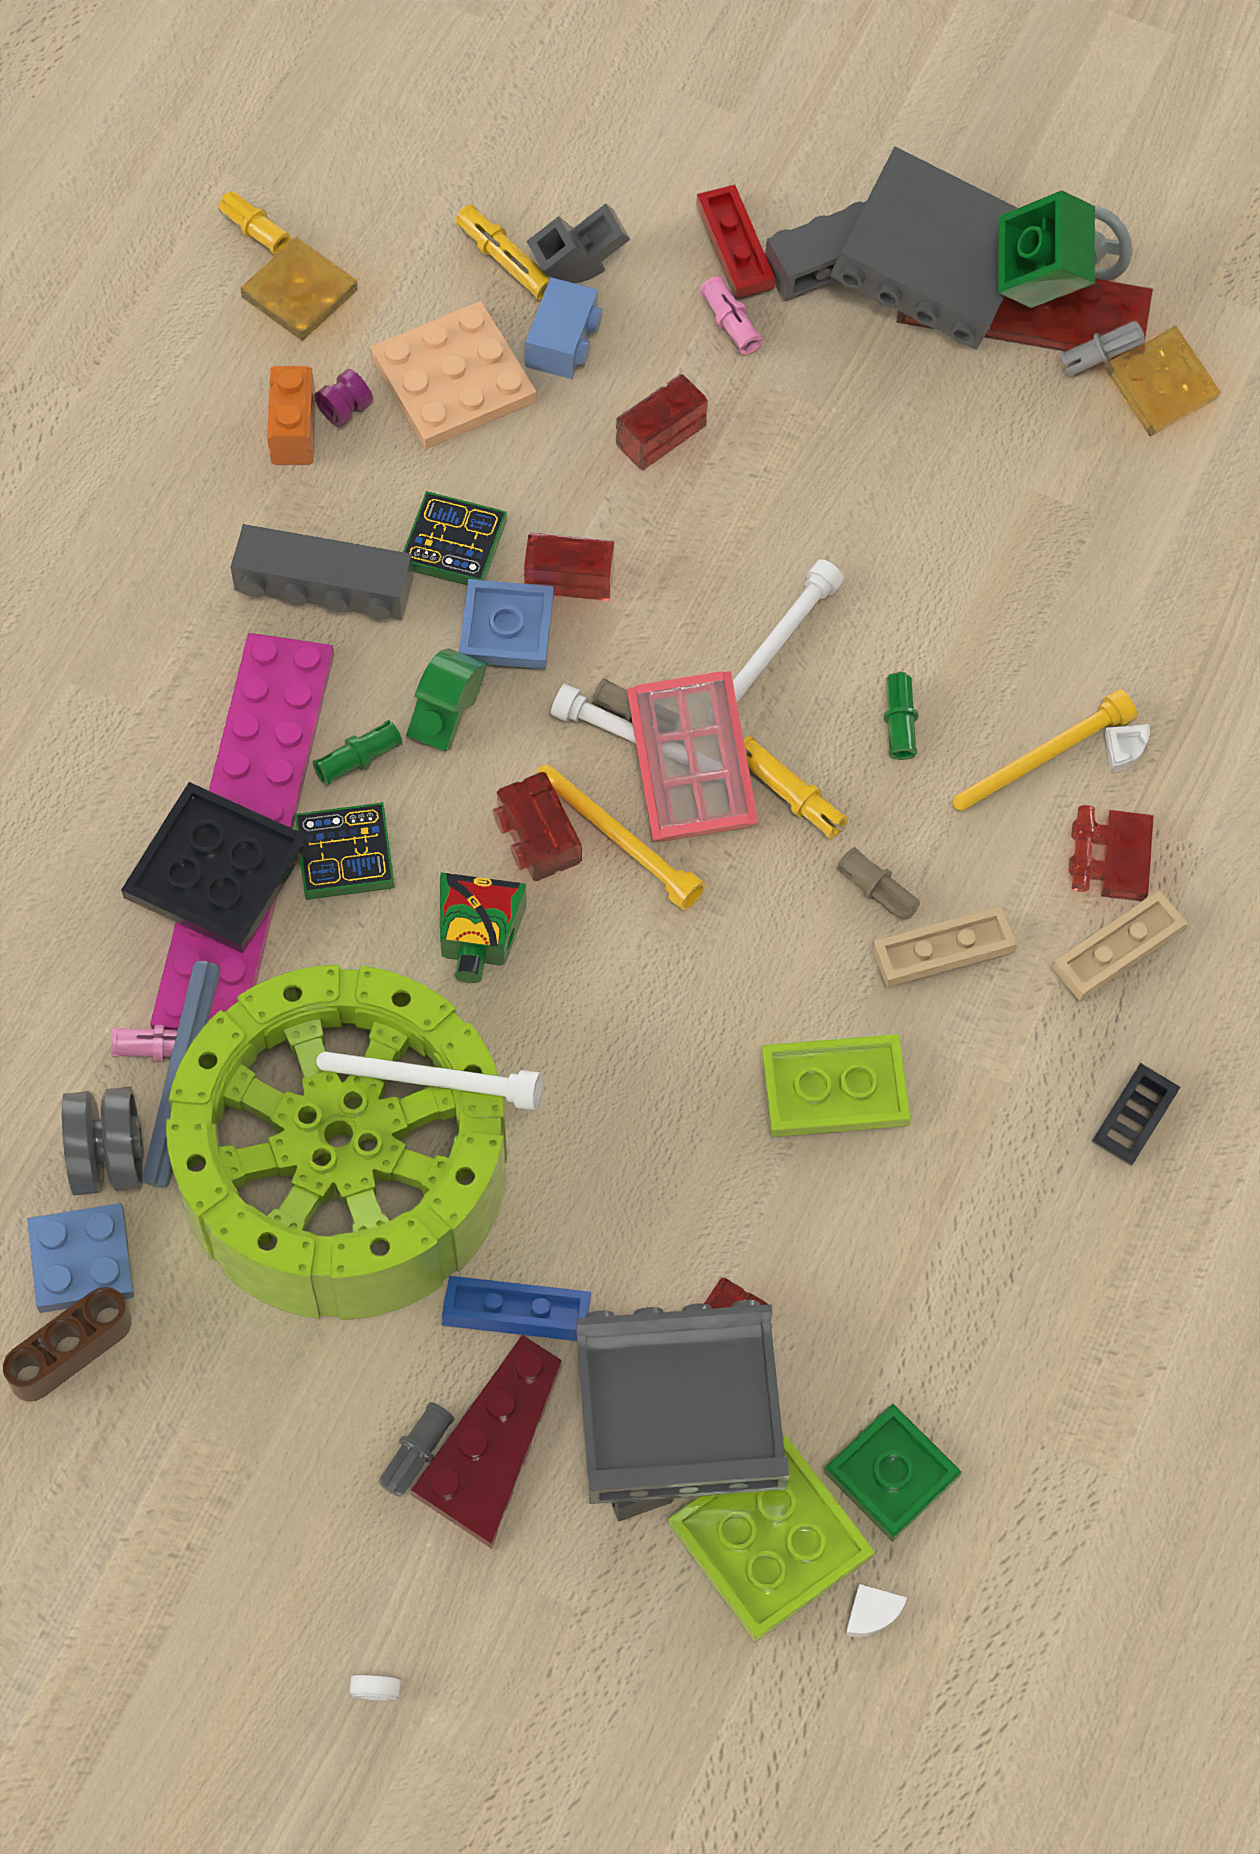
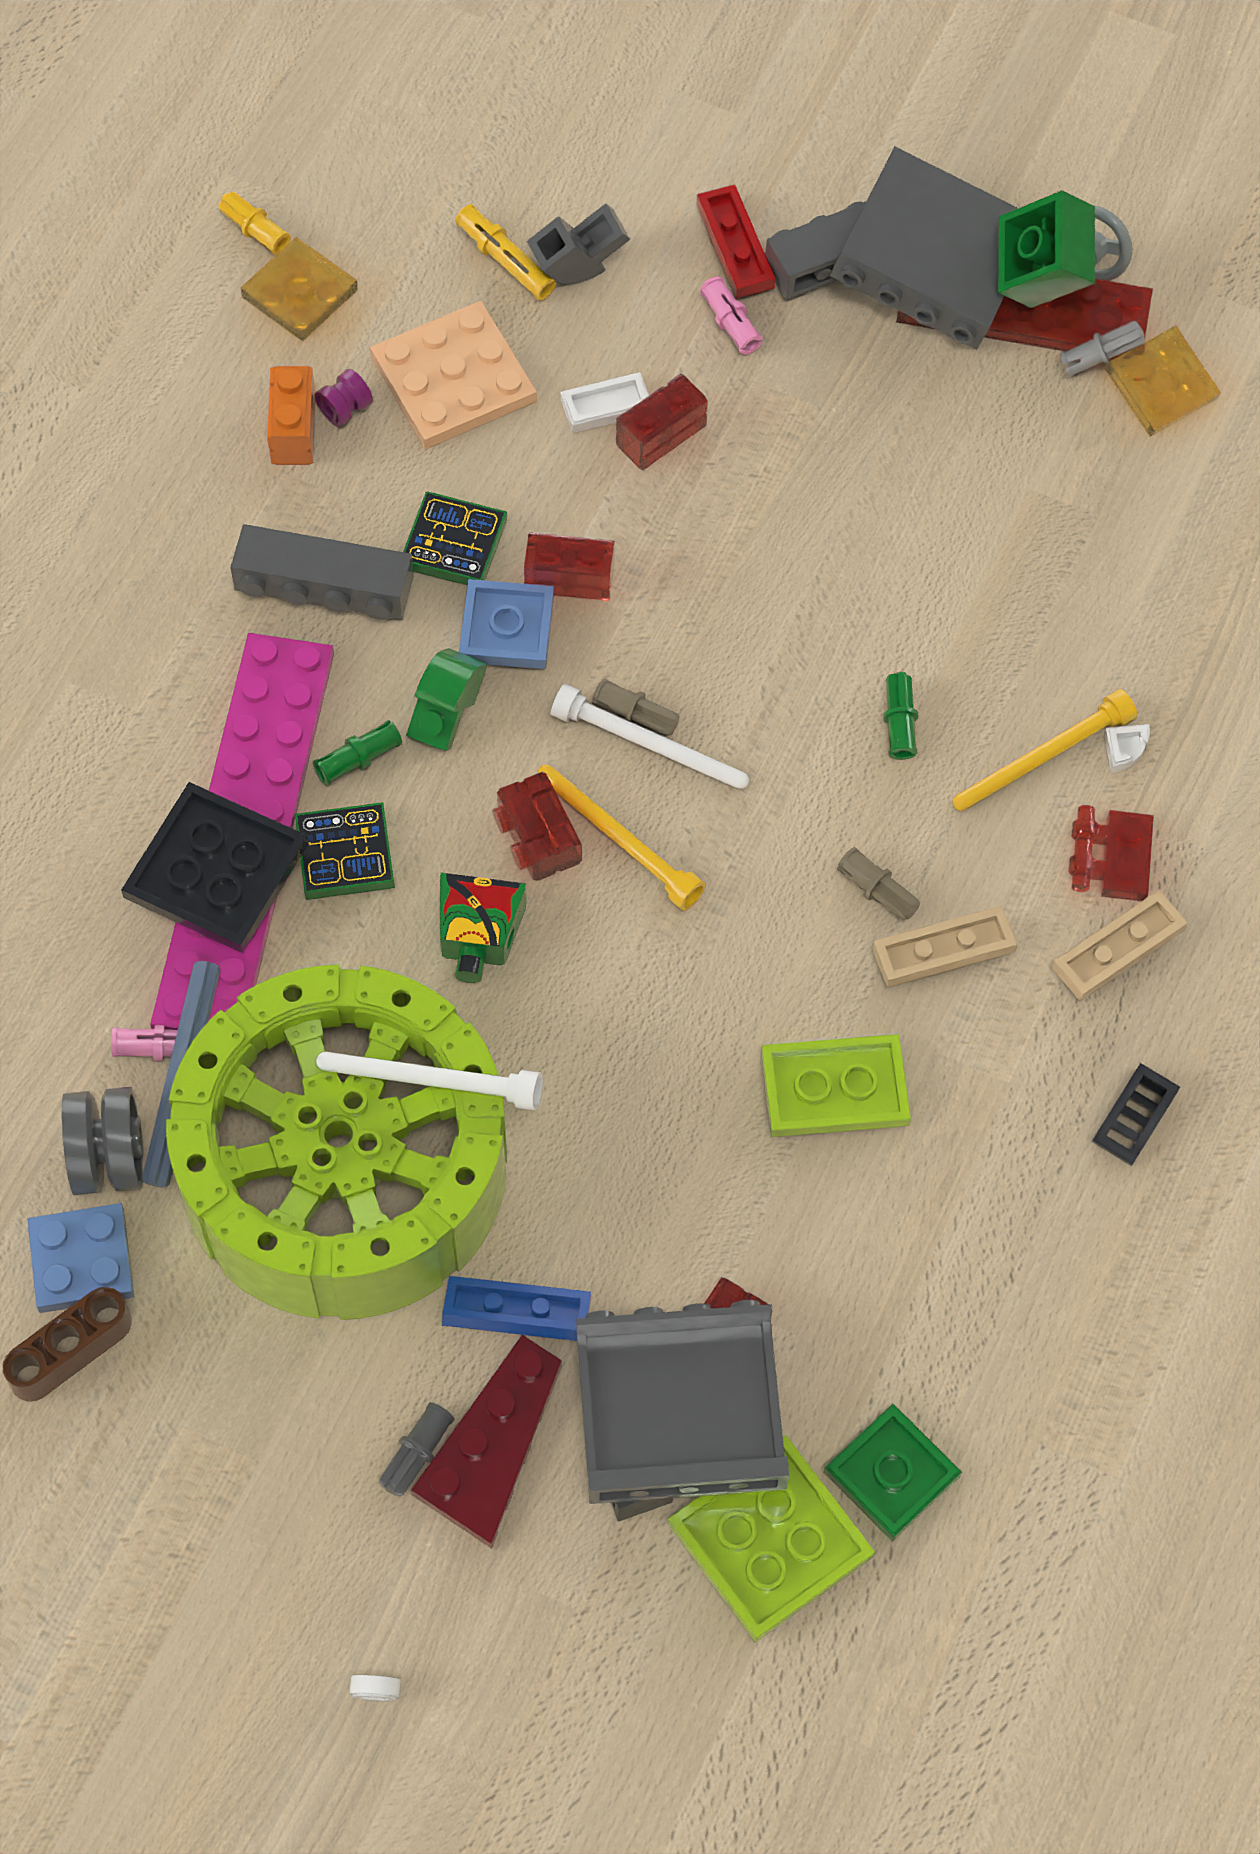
medium blue brick [525,277,603,379] -> none
clear piece [627,671,758,842] -> none
white piece [708,559,844,724] -> none
yellow pin [743,736,849,839] -> none
white tile [846,1584,907,1637] -> none
none -> white tile [561,372,652,434]

